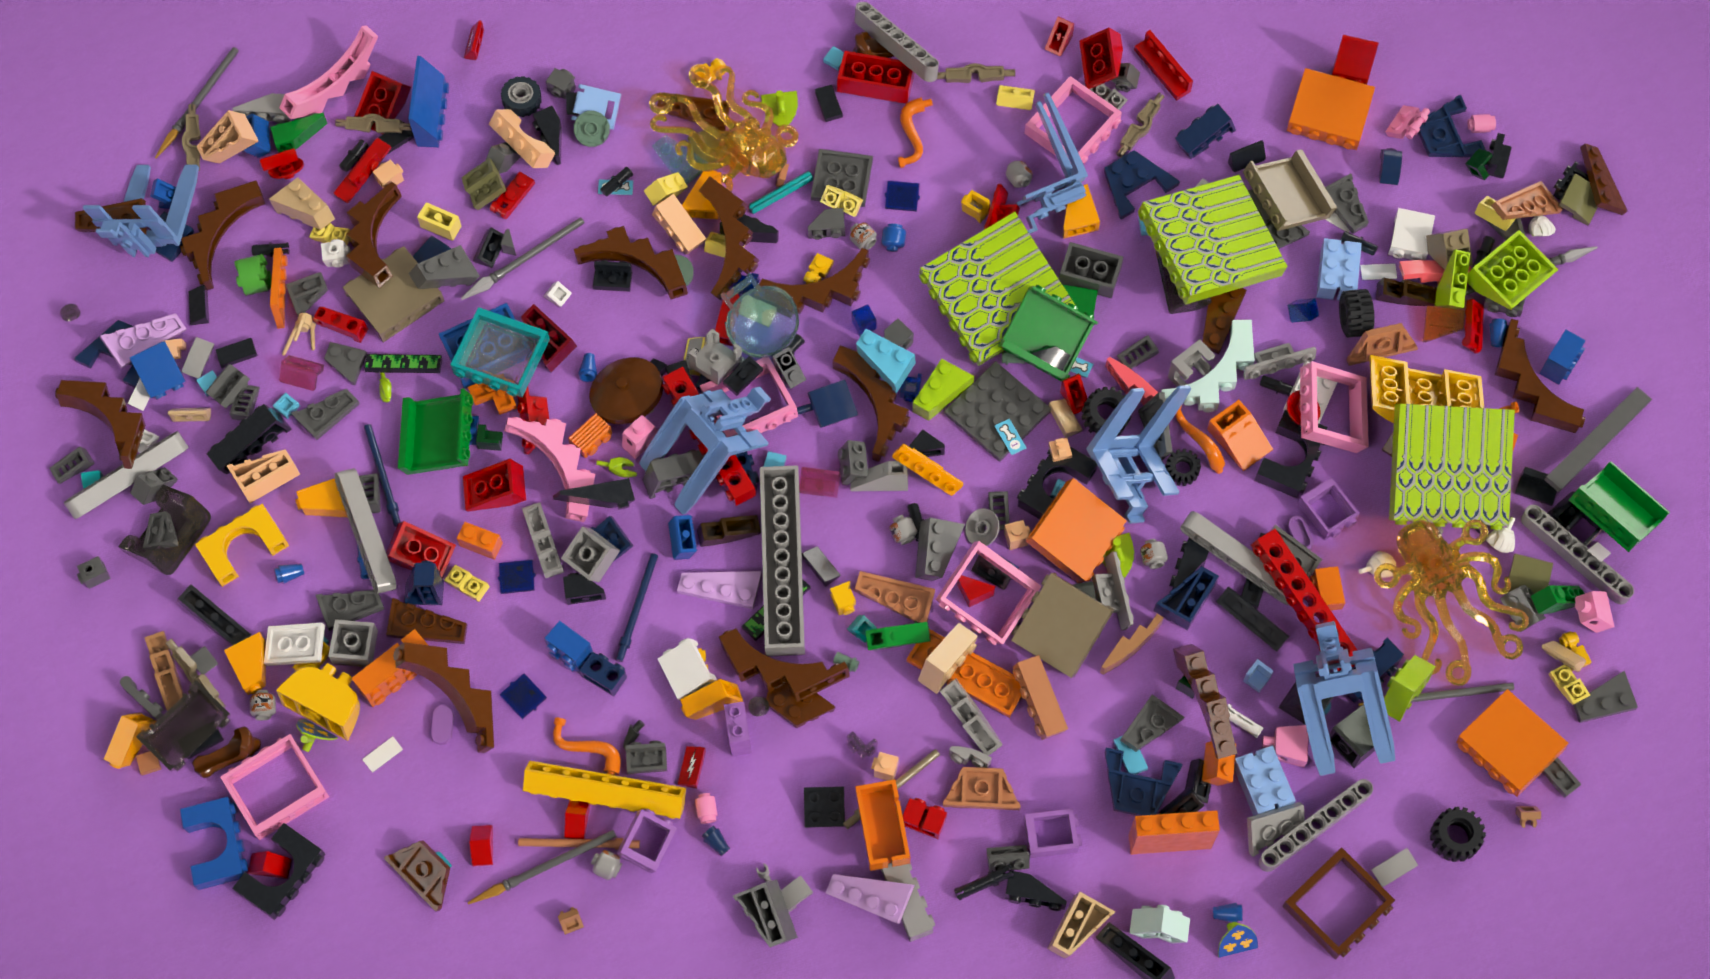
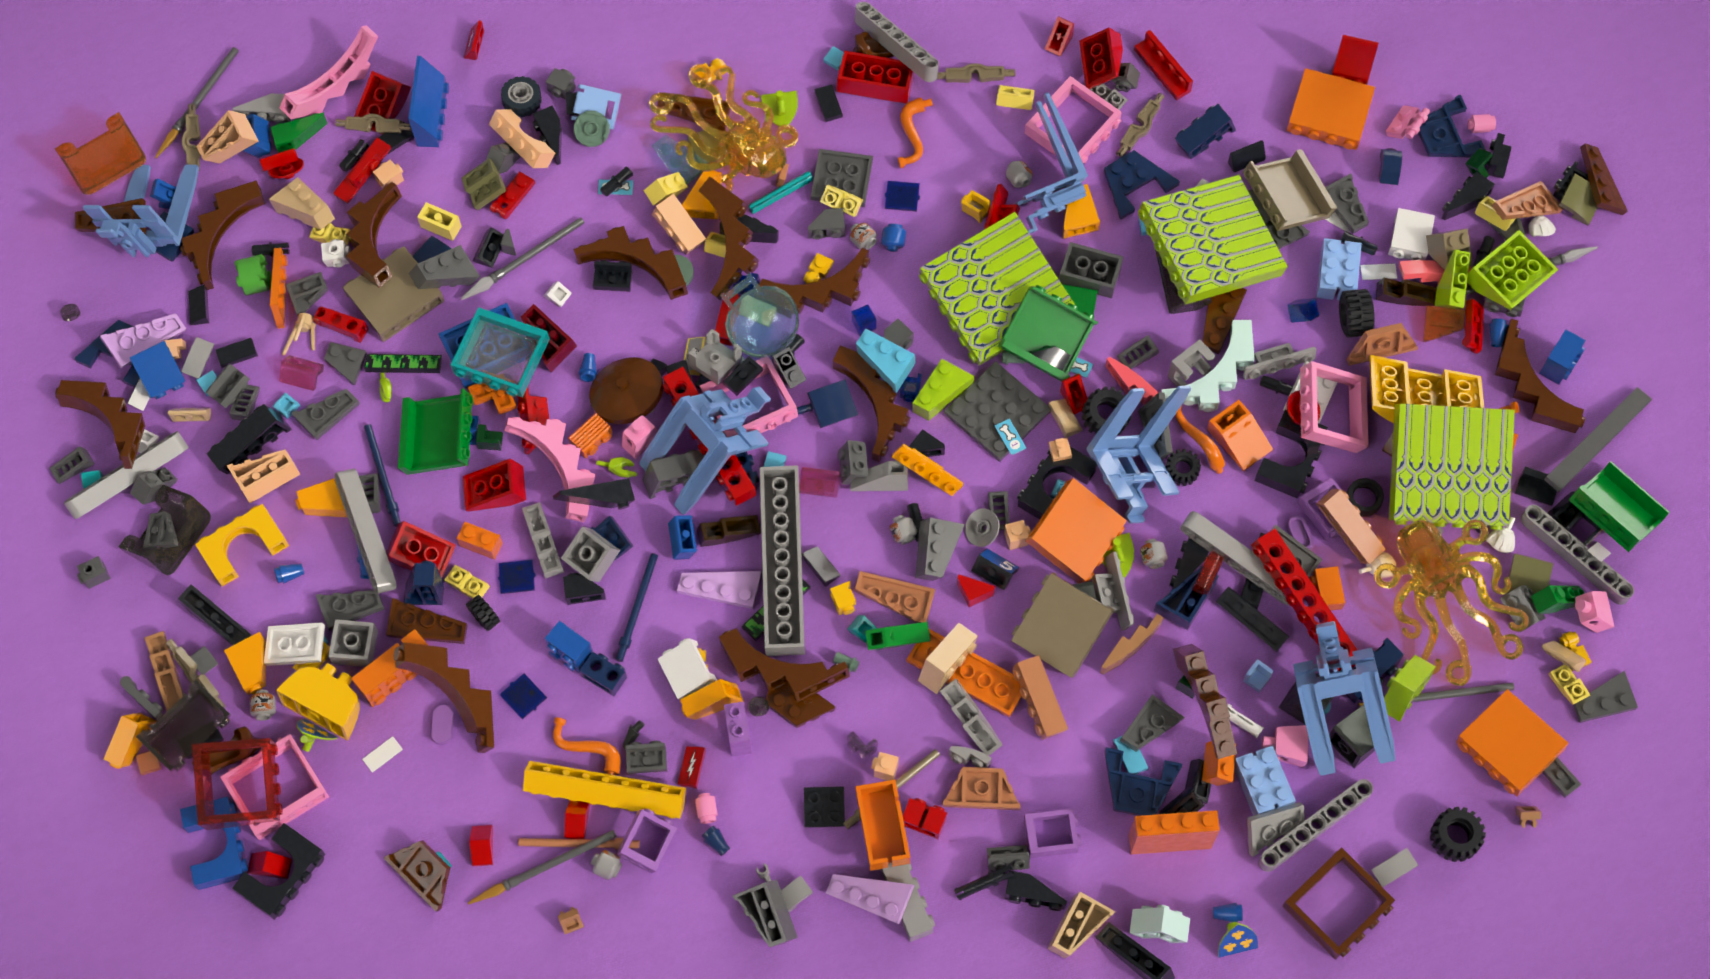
bright pink window [935,541,1042,645] -> none
none -> clear orange windscreen [54,112,146,195]
none -> clear red windscreen [192,738,283,830]
none -> black tyre [466,594,500,631]
none -> clear red brick [1192,551,1224,595]
none -> brick [1316,489,1386,564]
none -> black tyre [1346,478,1384,517]
none -> black slope [1442,172,1495,220]

